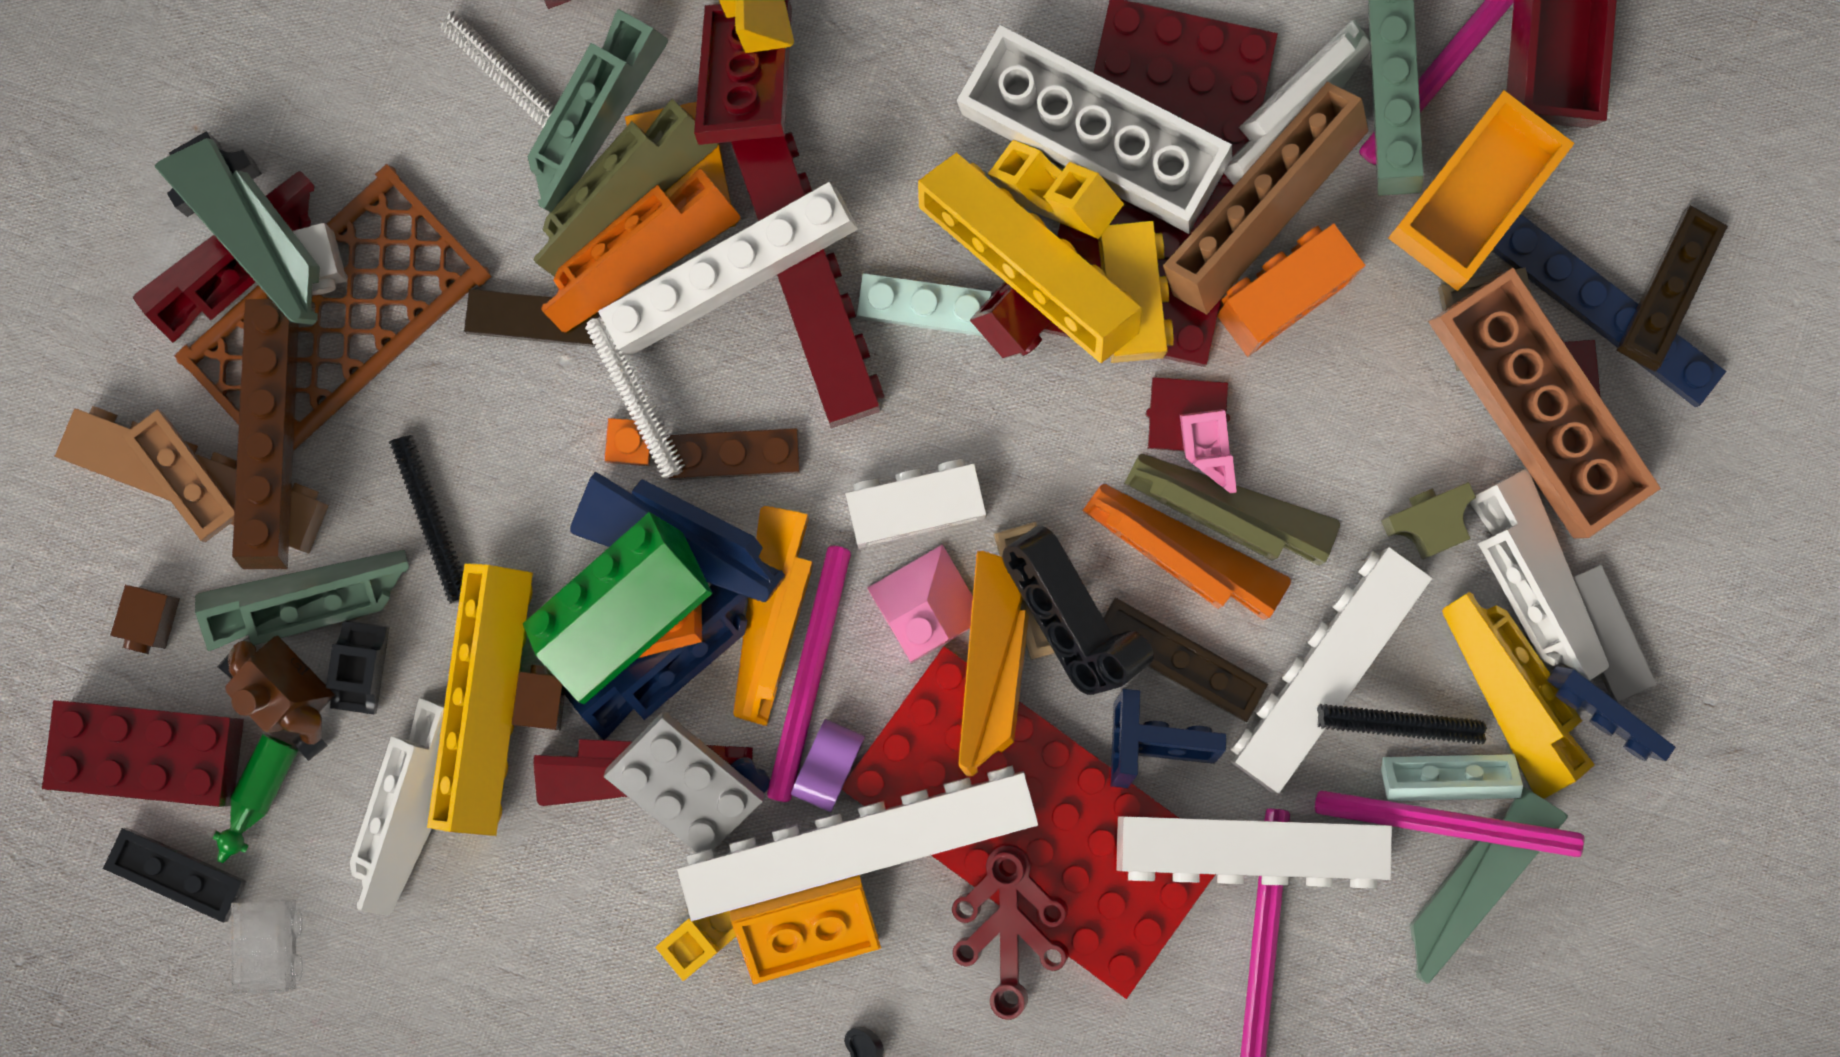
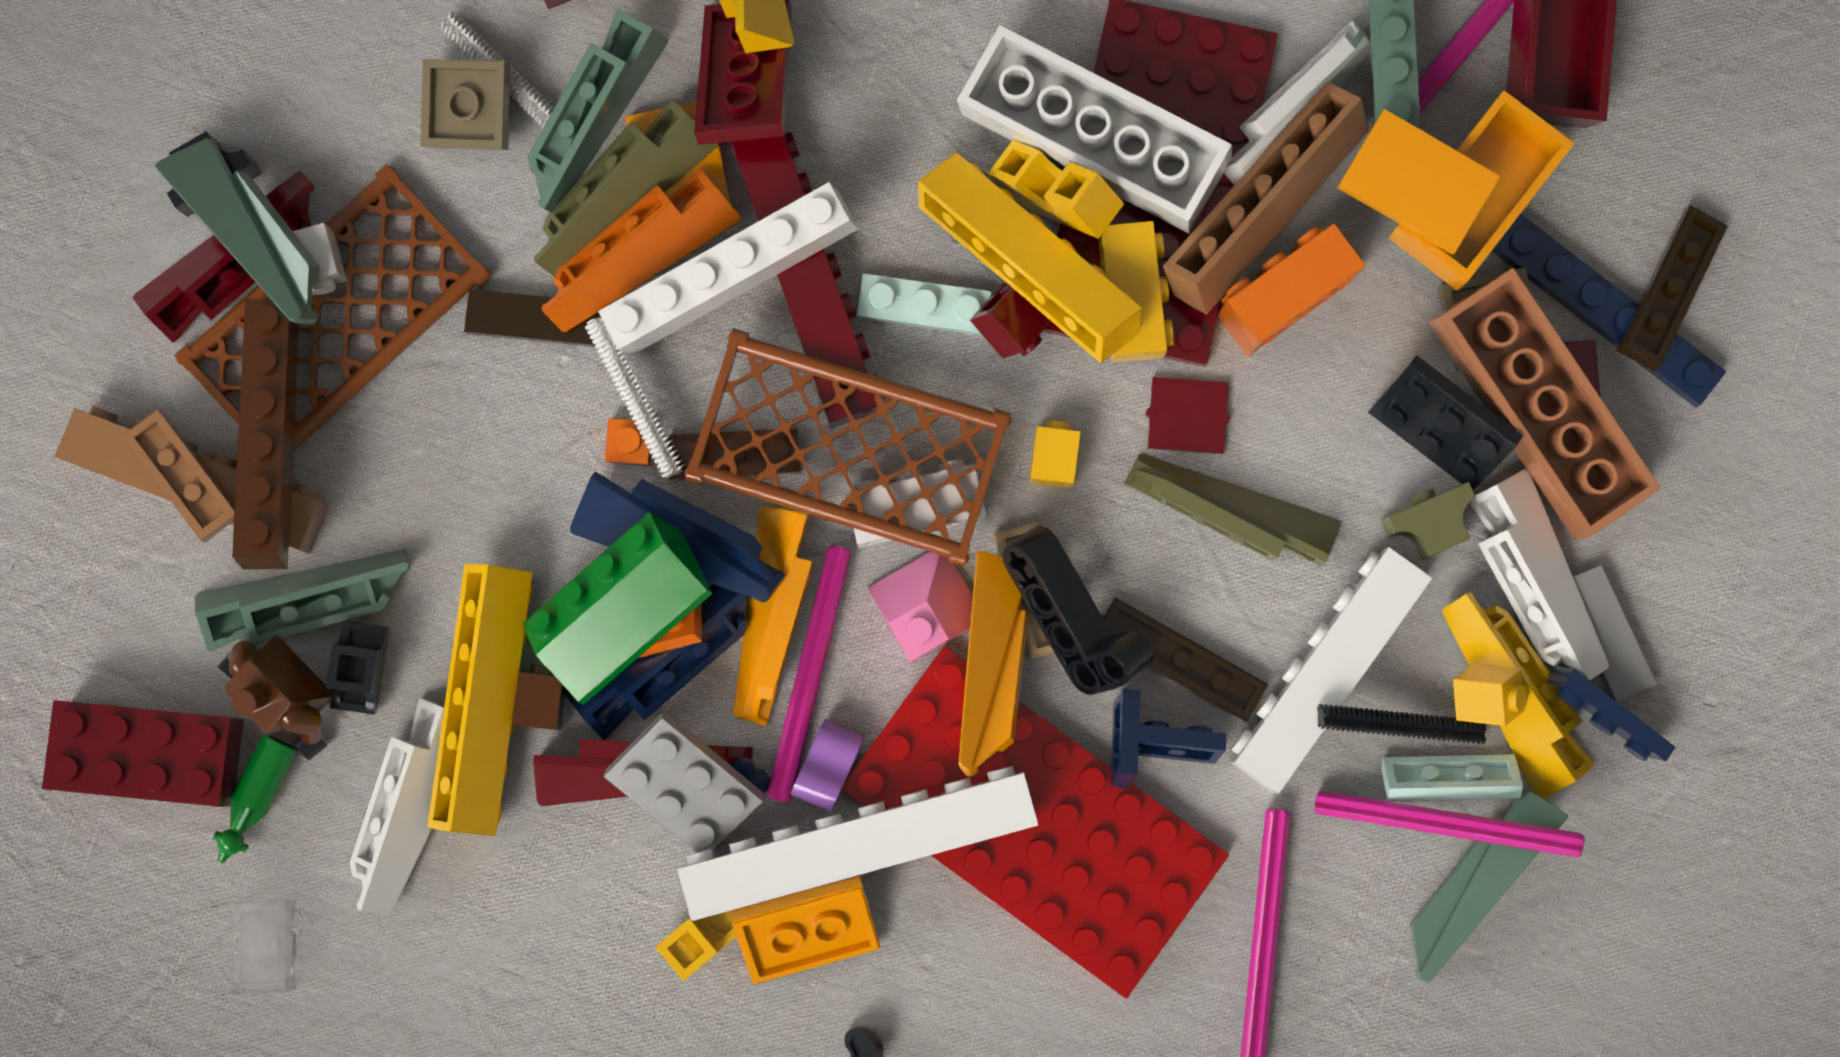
black plate [103,828,246,923] -> none
reddish brown brick [110,584,180,654] -> none
black axle [389,435,463,604] -> none
dark red plant [952,845,1069,1020] -> none
orange wedge [1082,484,1291,620] -> none
white brick [1116,817,1392,888] -> none
bright pink slope [1180,409,1237,493] -> none
none -> dark tan plate [421,59,511,150]
none -> dark orange door [685,328,1012,567]
none -> yellow brick [1029,420,1081,488]
none -> light orange tile [1337,109,1500,255]
none -> black plate [1368,355,1523,491]
none -> yellow brick [1453,664,1528,726]

